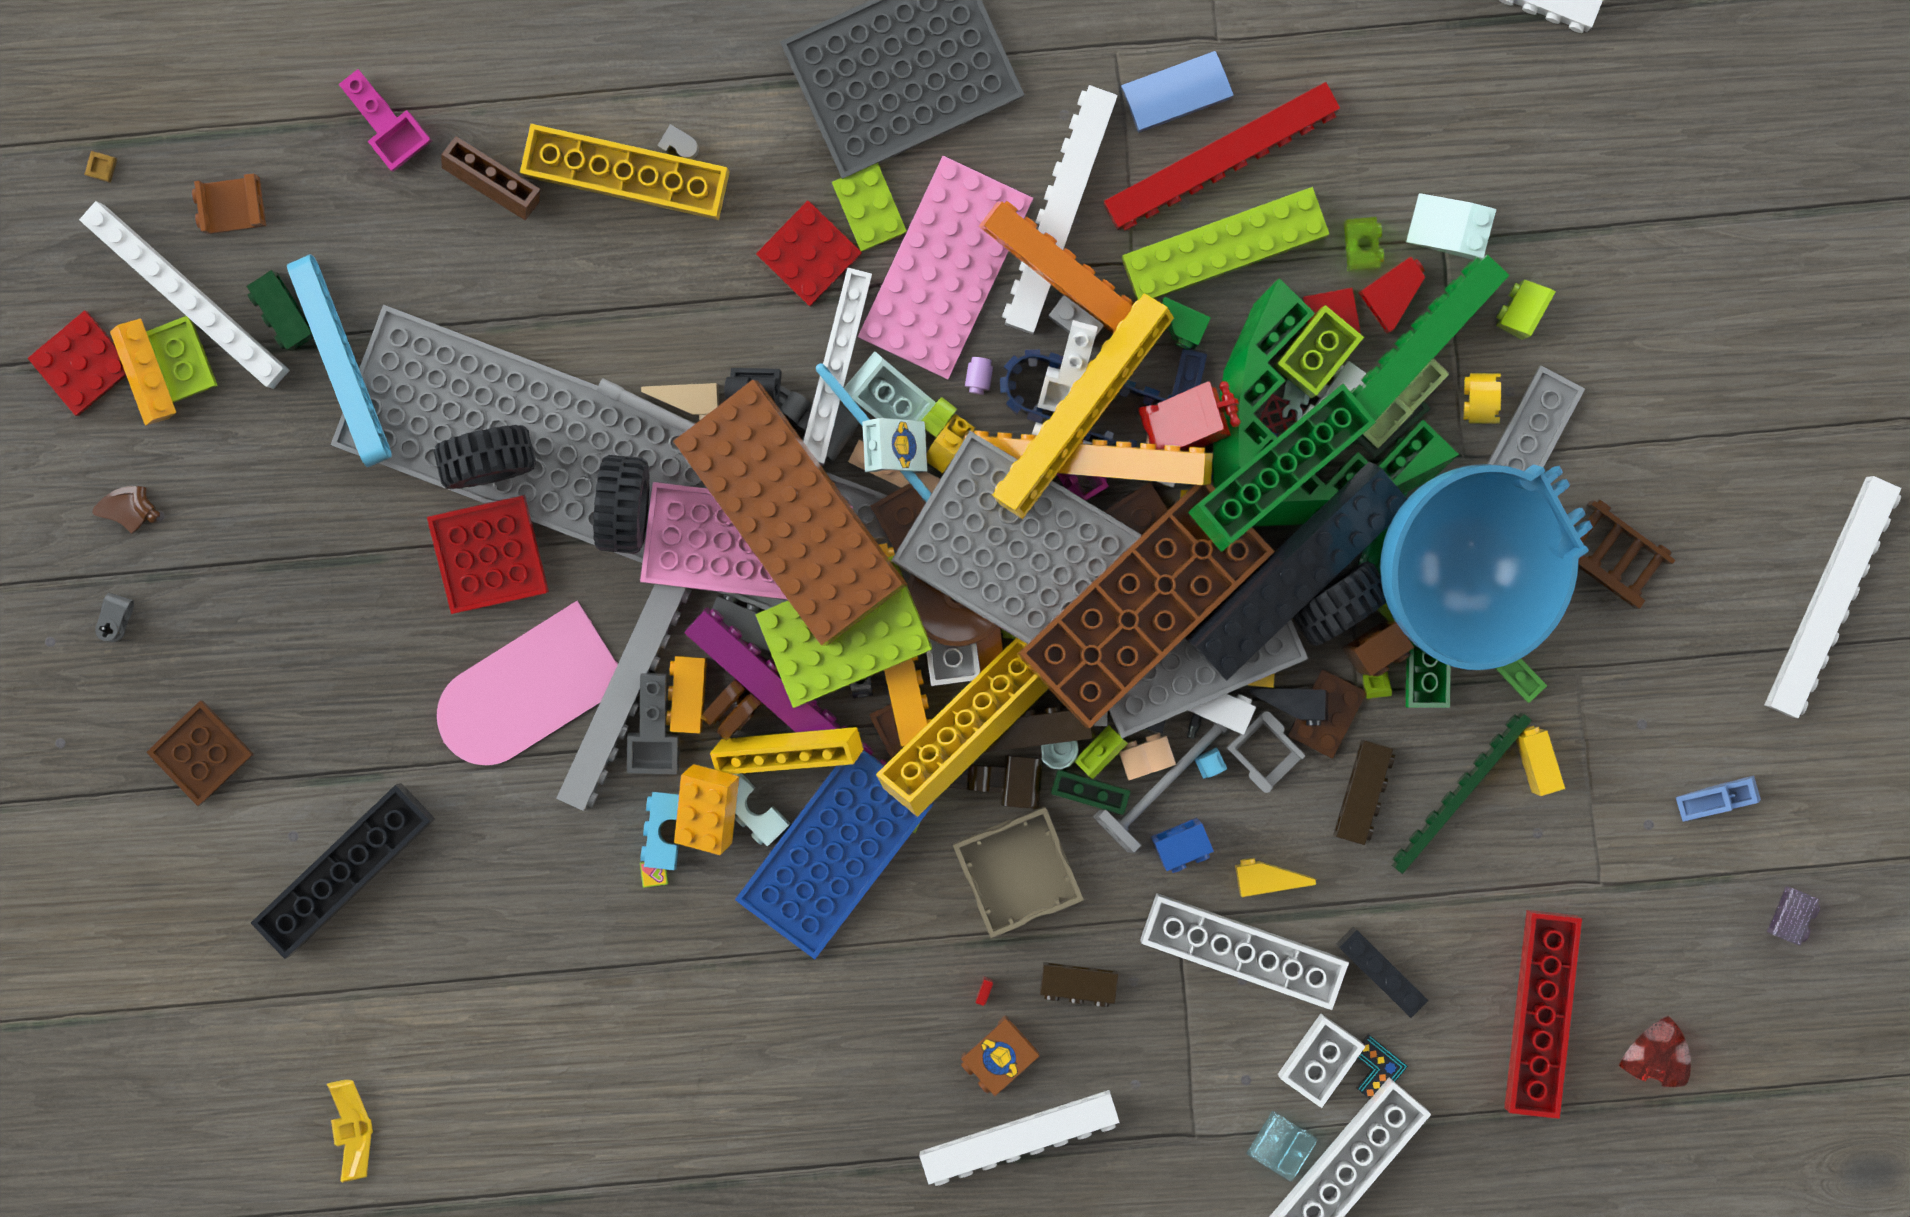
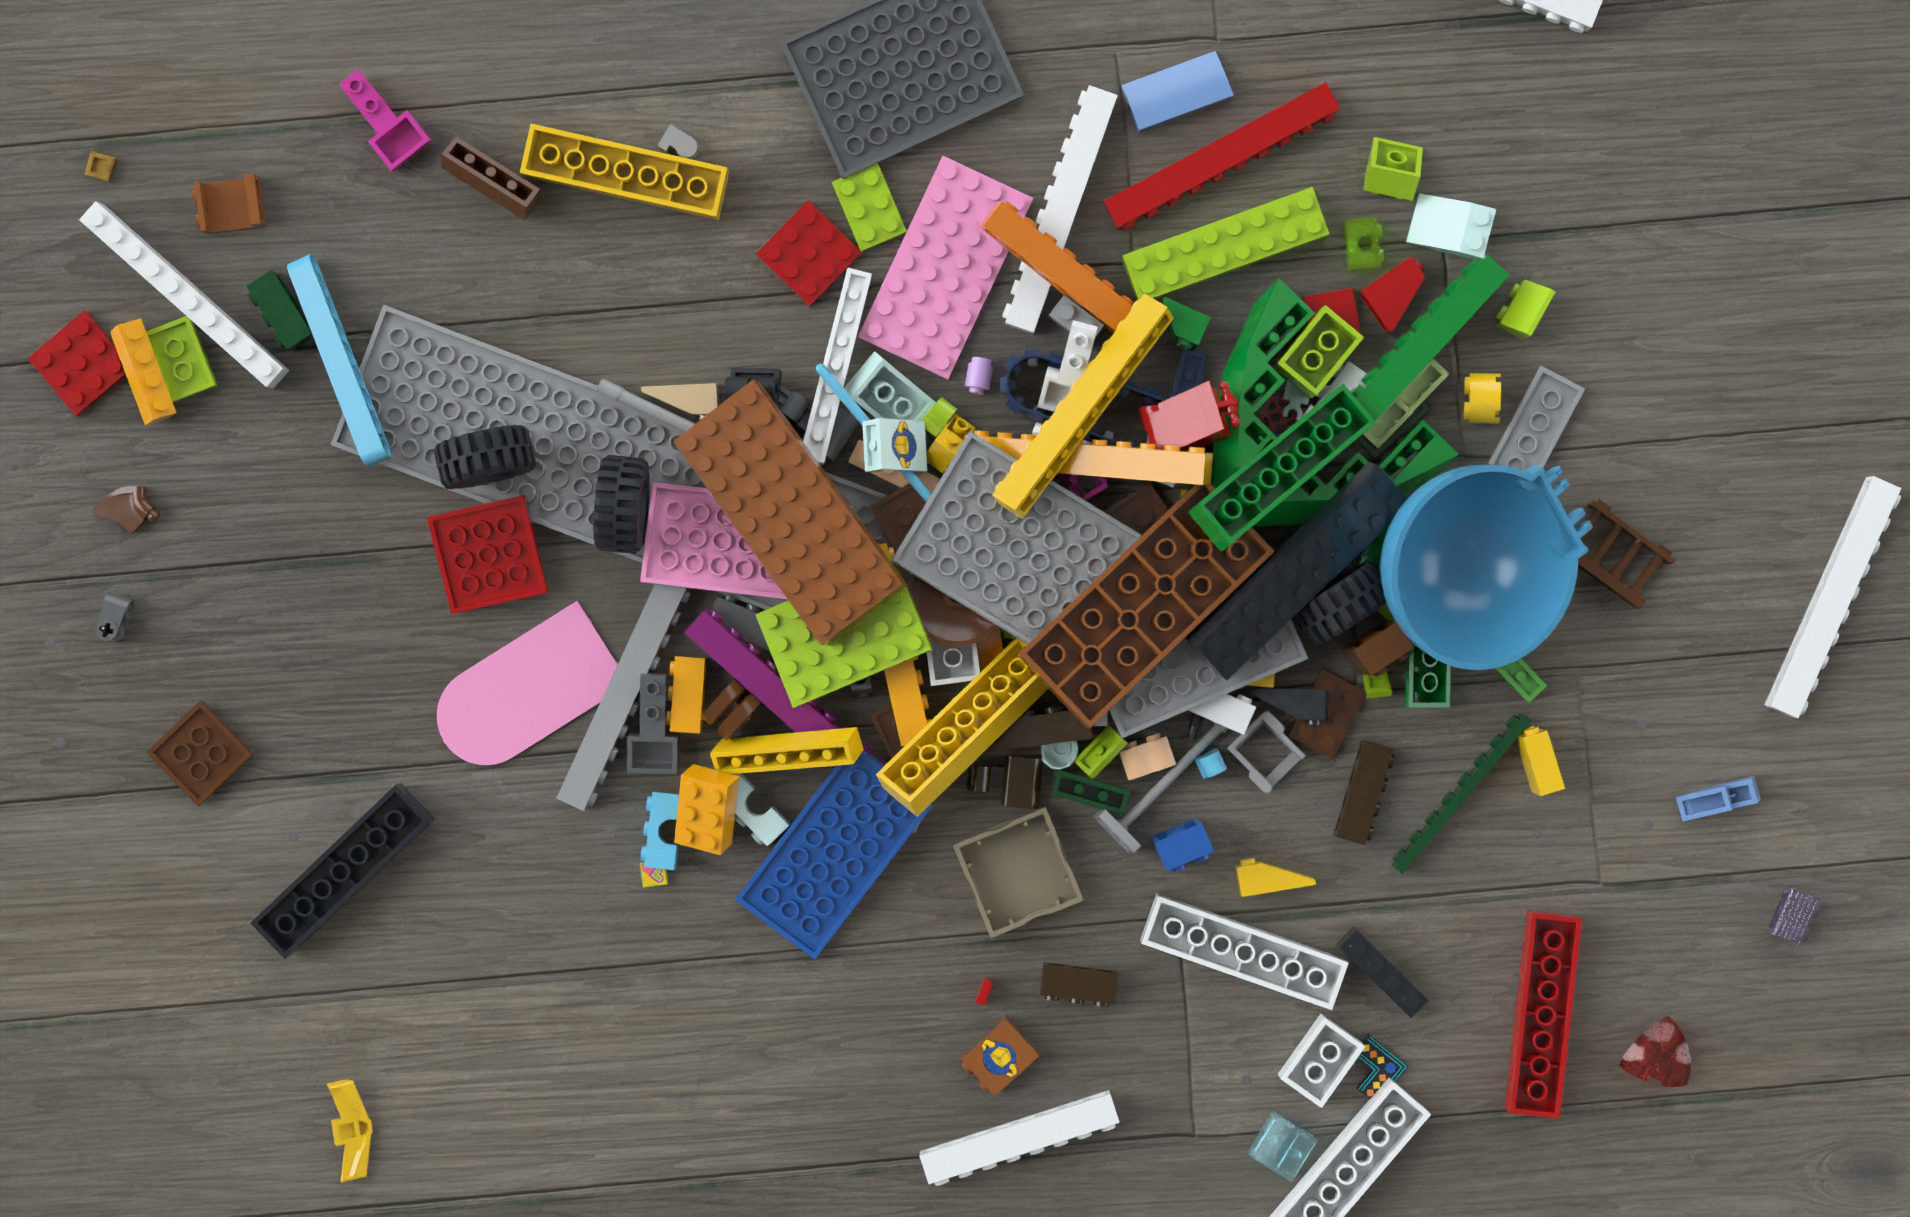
none -> lime slope [1364,137,1423,201]

